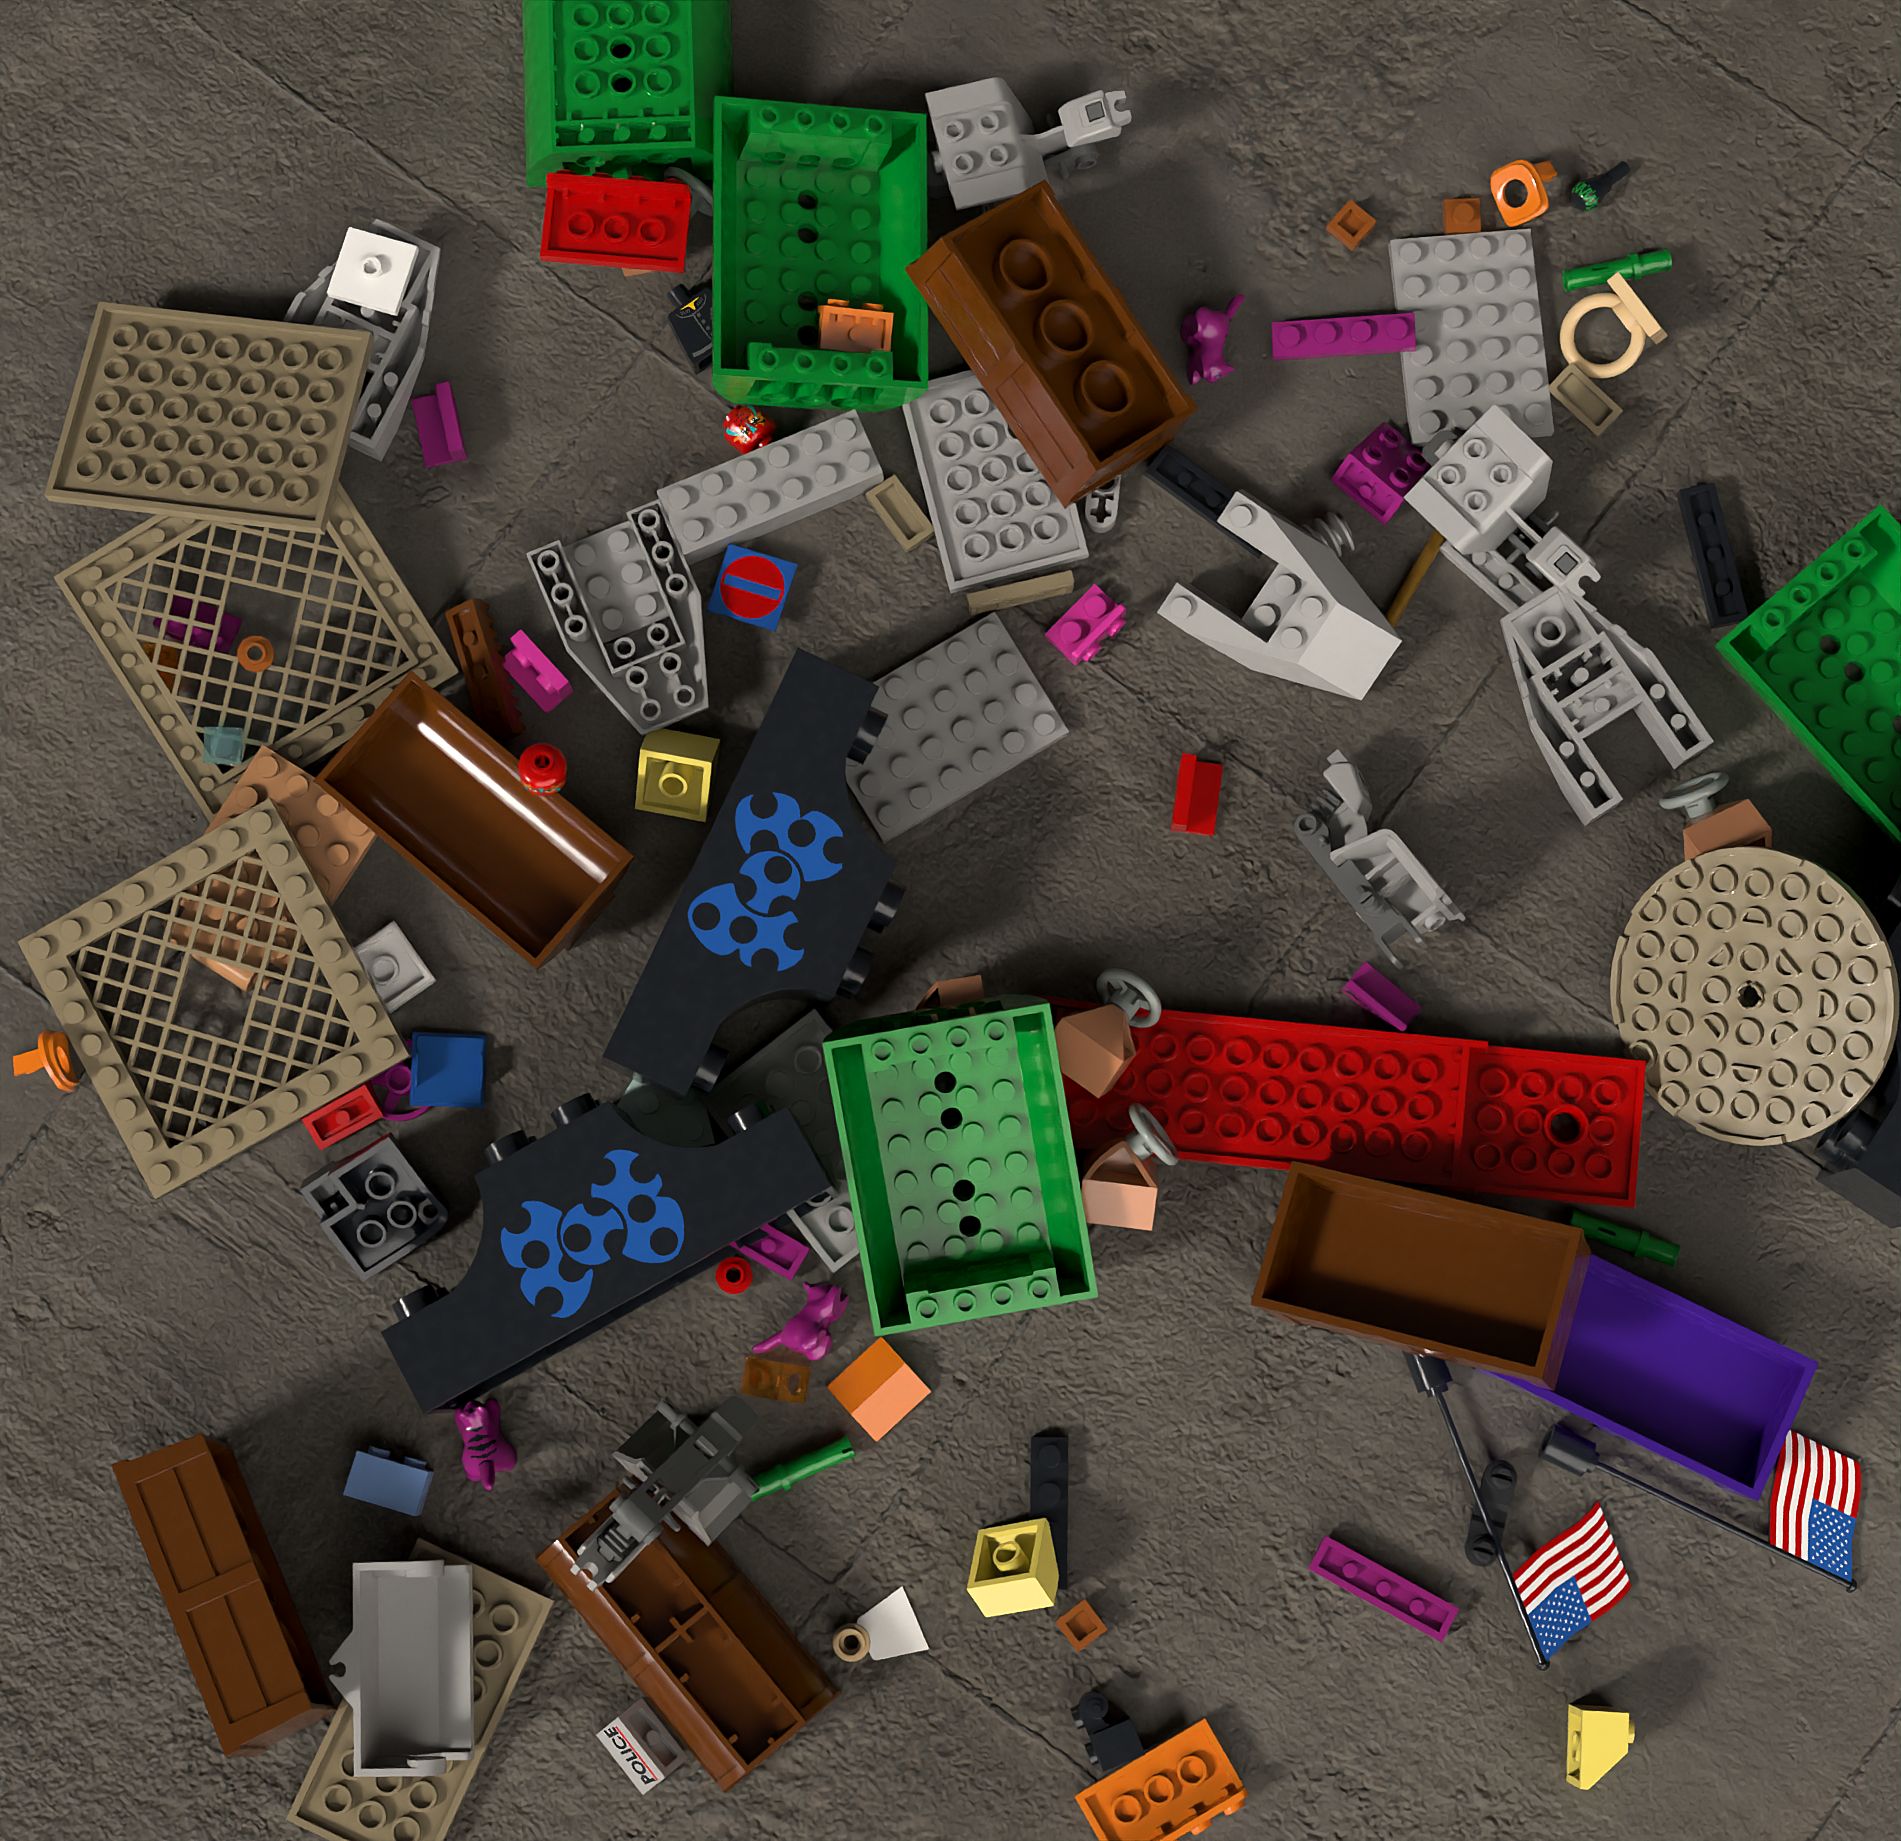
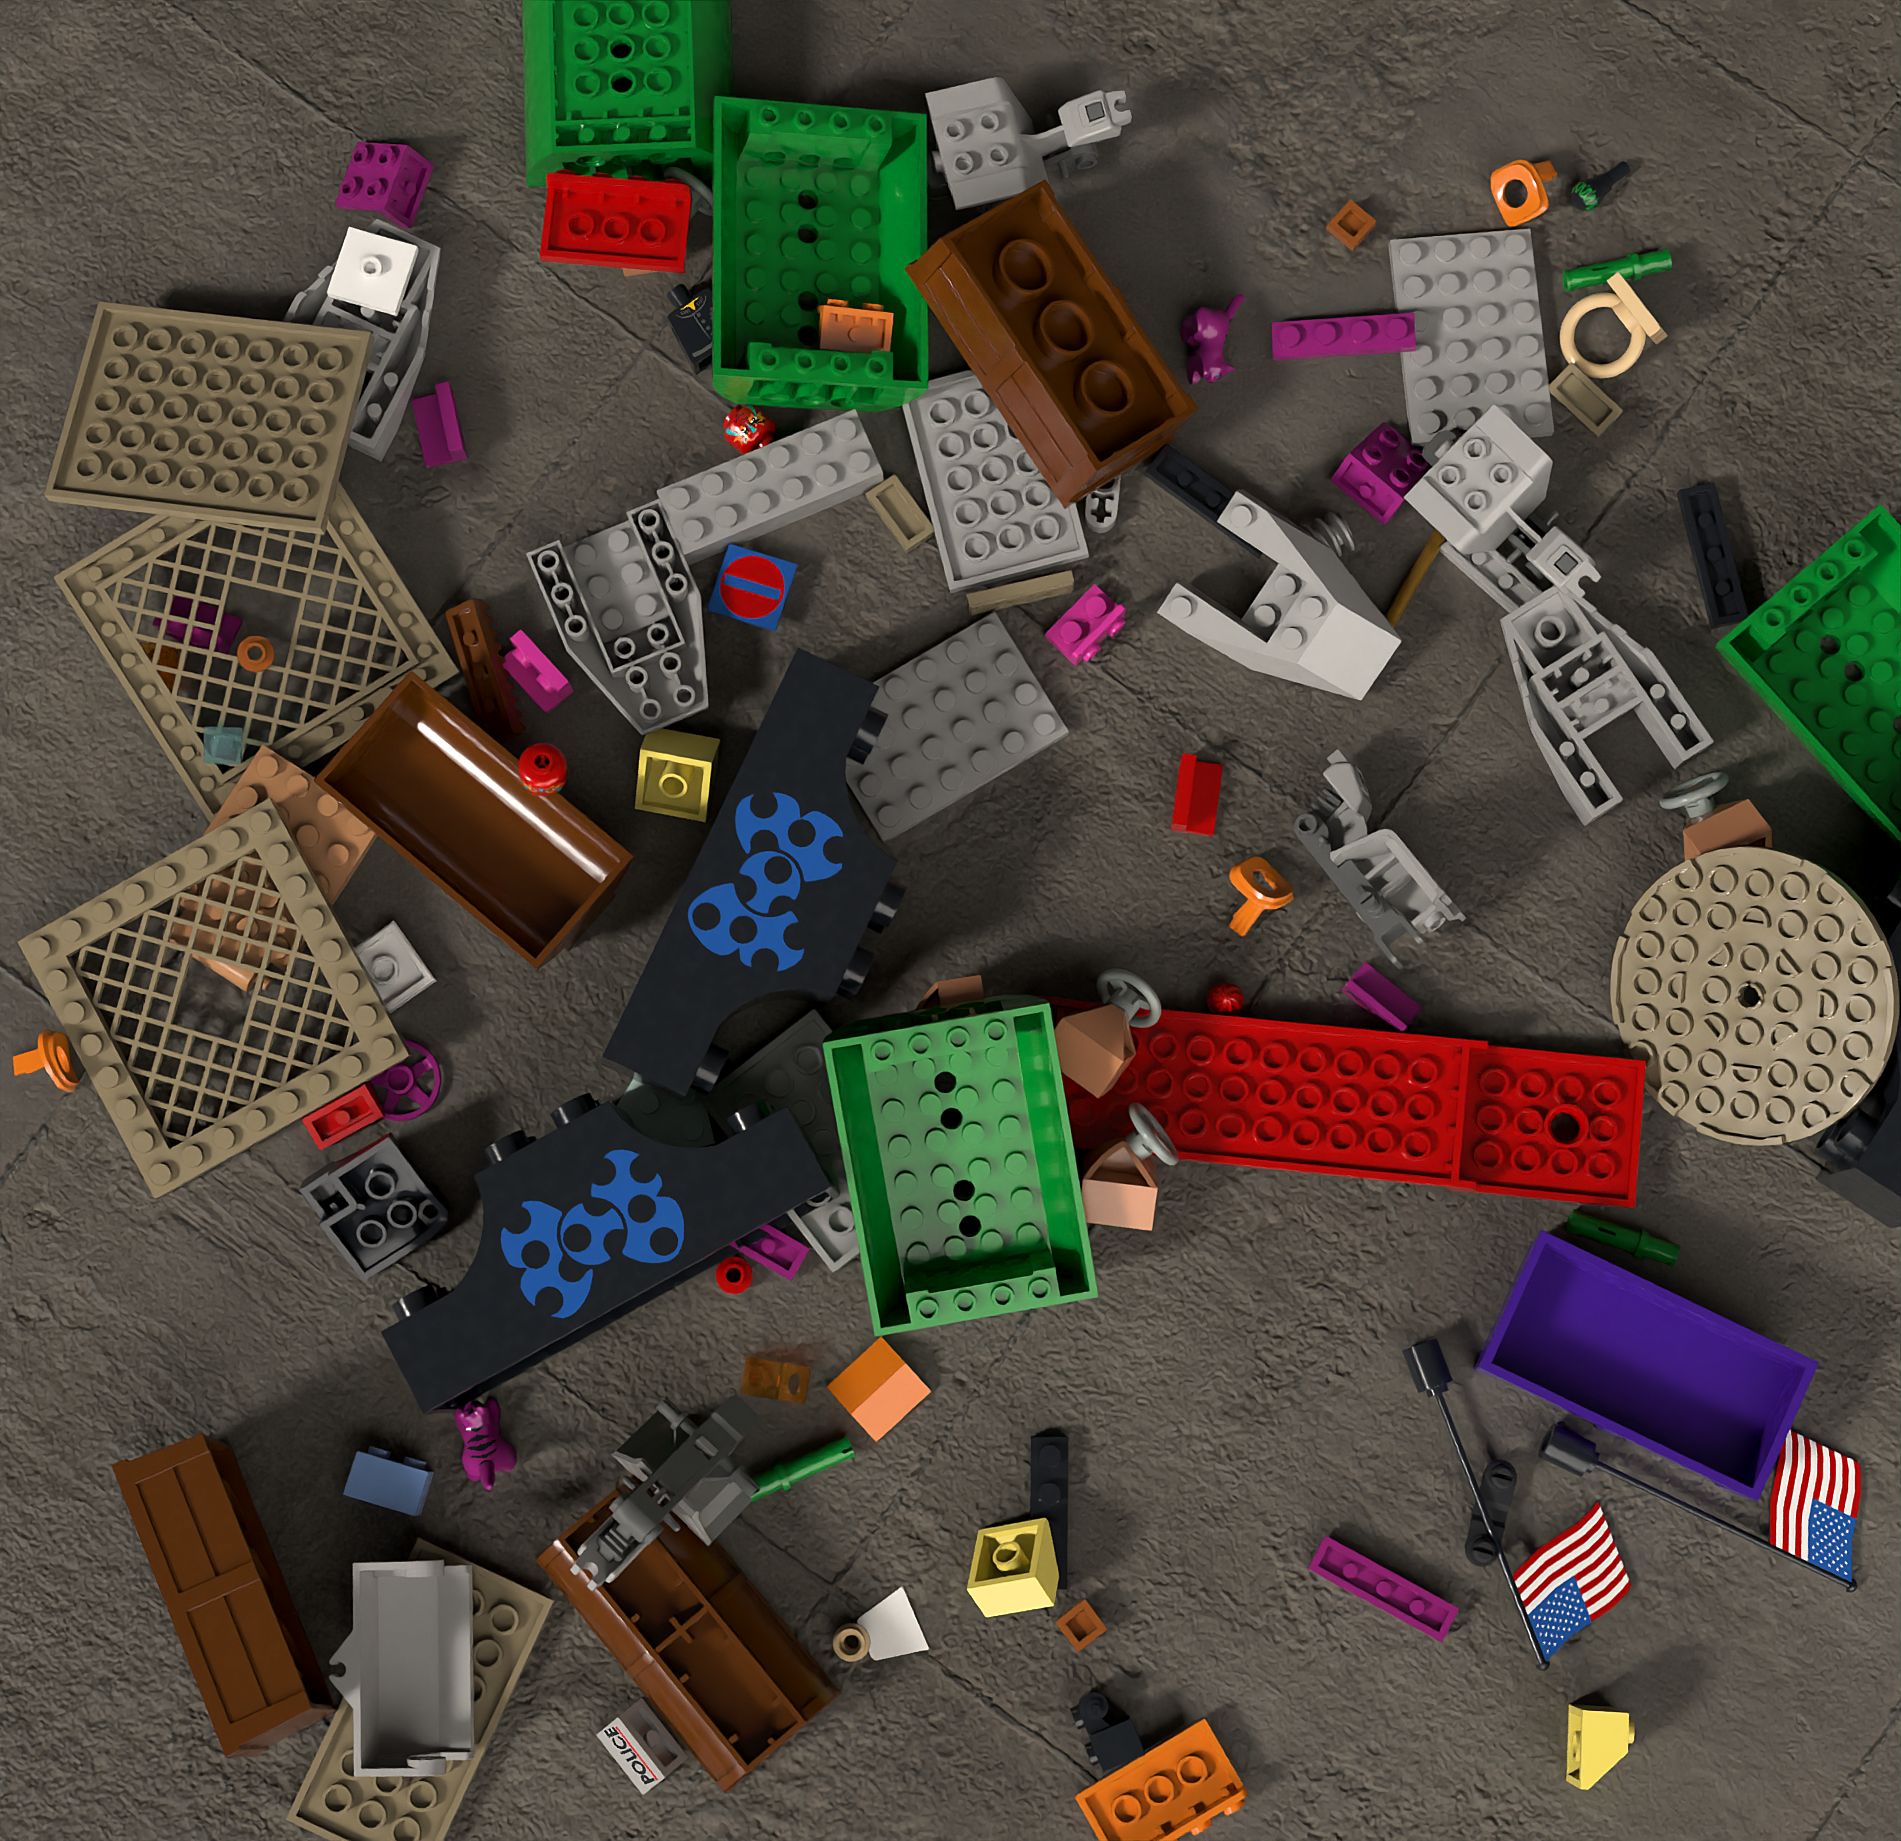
blue piece [410,1032,487,1108] -> none
magenta animal [752,1282,849,1361] -> none
reddish brown piece [1251,1161,1592,1391] -> none
dark orange plate [1442,198,1481,235] -> none
none -> magenta bracket [335,142,434,229]
none -> red plate [1207,982,1244,1016]
none -> orange piece [1228,856,1294,937]

